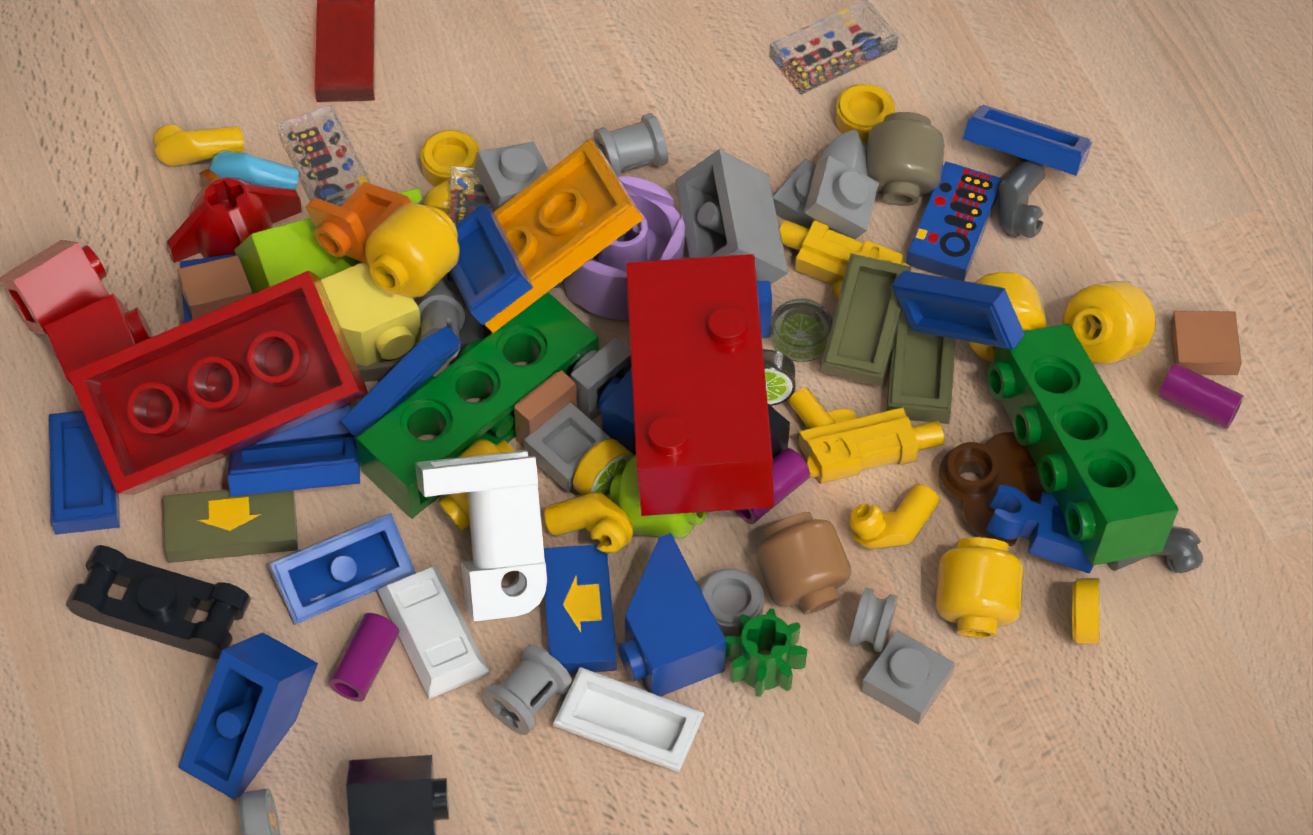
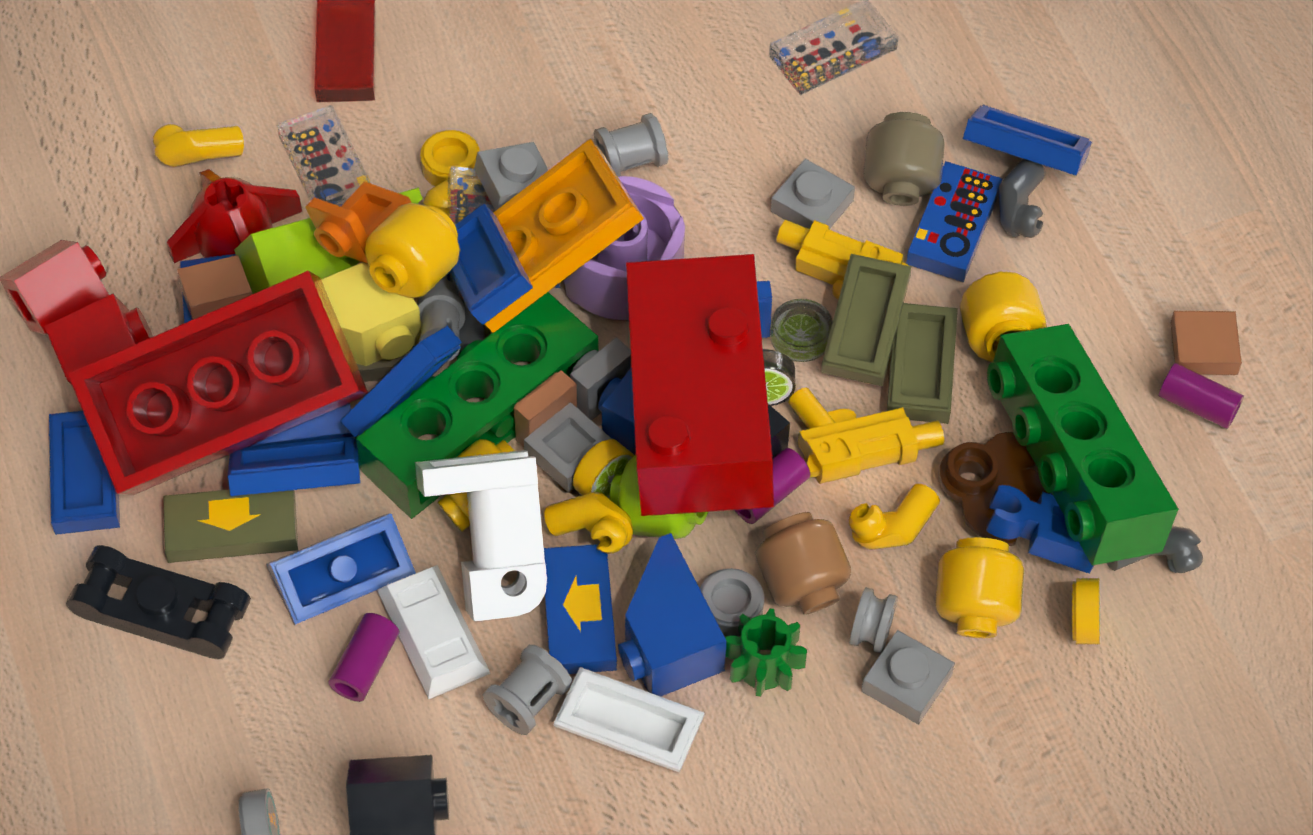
blue slope [178,632,318,800] -> none
medium azure arm [209,151,299,190] -> none
light grey brick [676,149,788,284] -> none
light grey plate [804,130,879,239] -> none
yellow tile [835,84,895,143] -> none
blue tile [892,270,1025,350] -> none
yellow head [1063,281,1156,365] -> none

